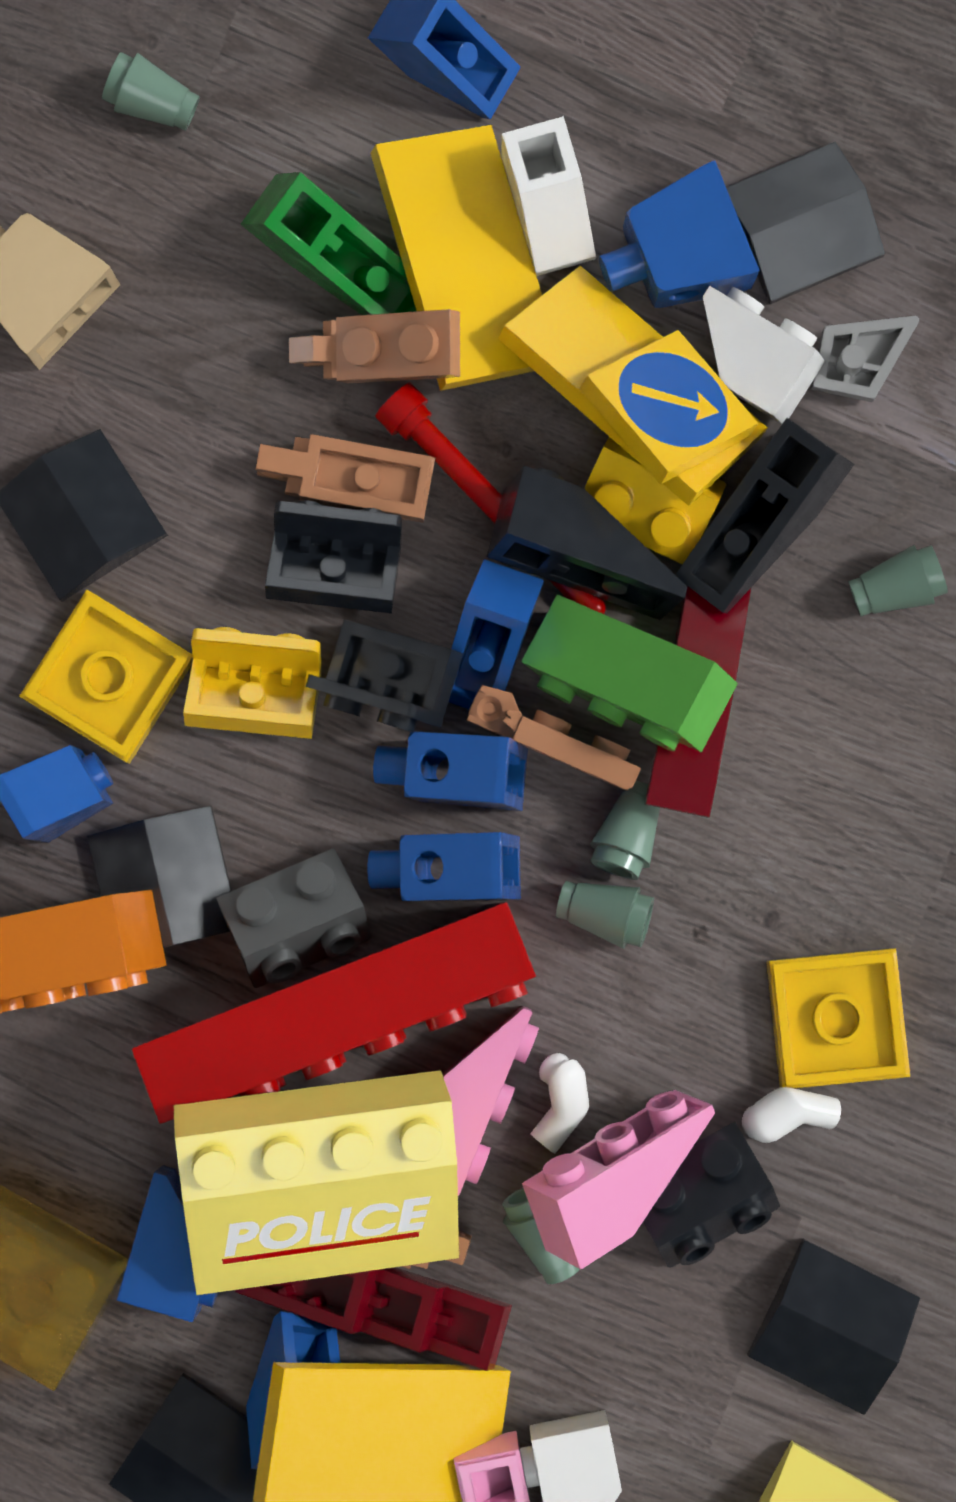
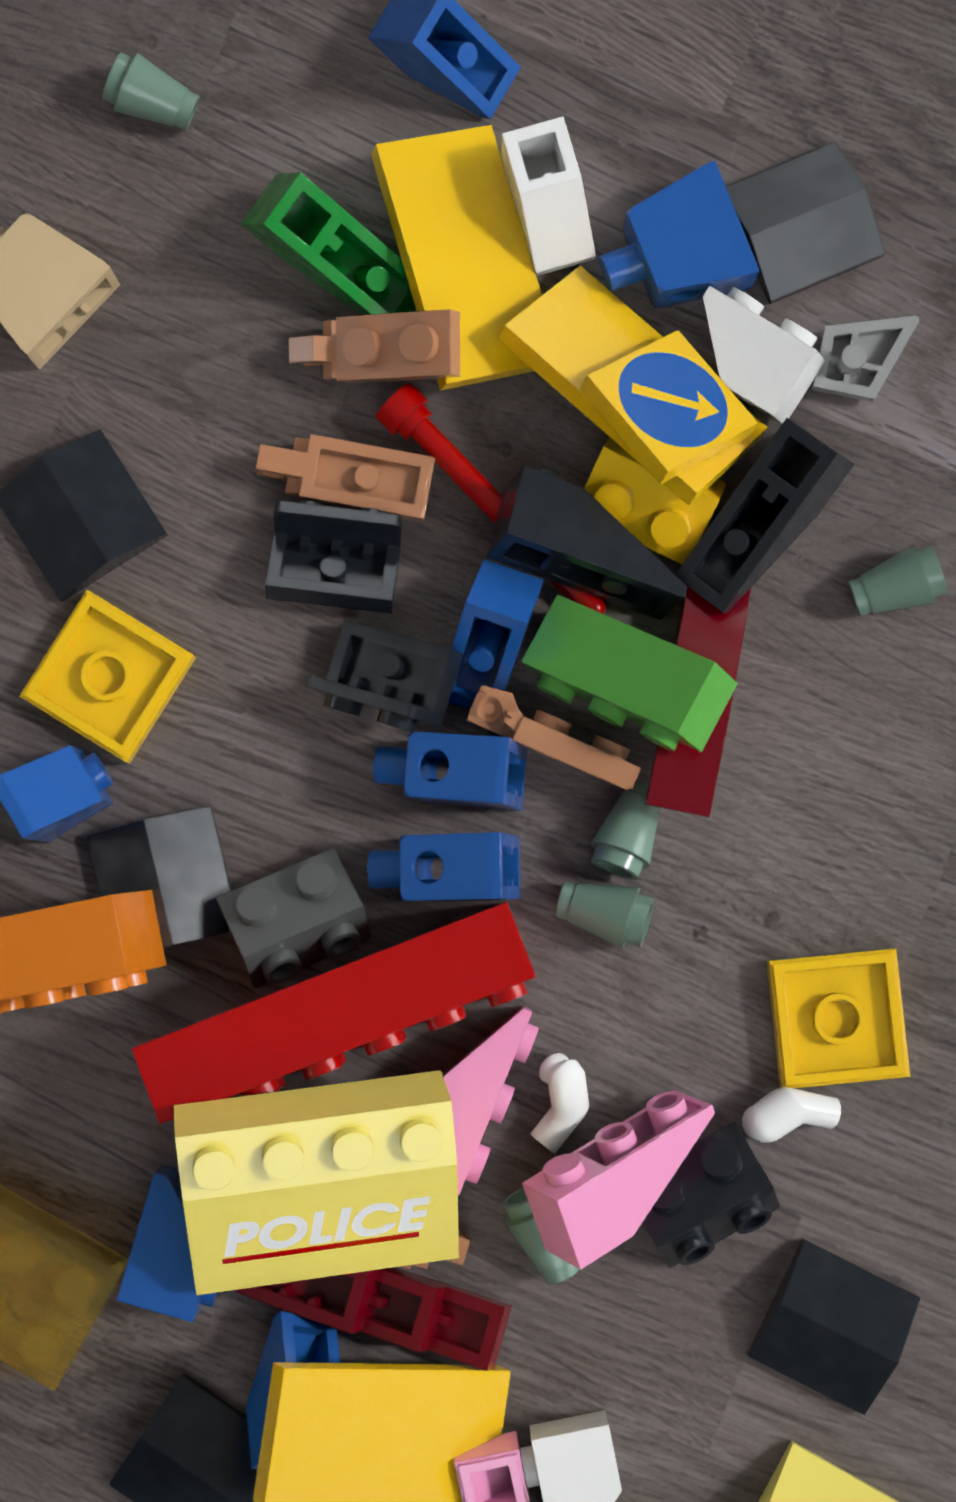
yellow bracket [183,627,321,739] -> none

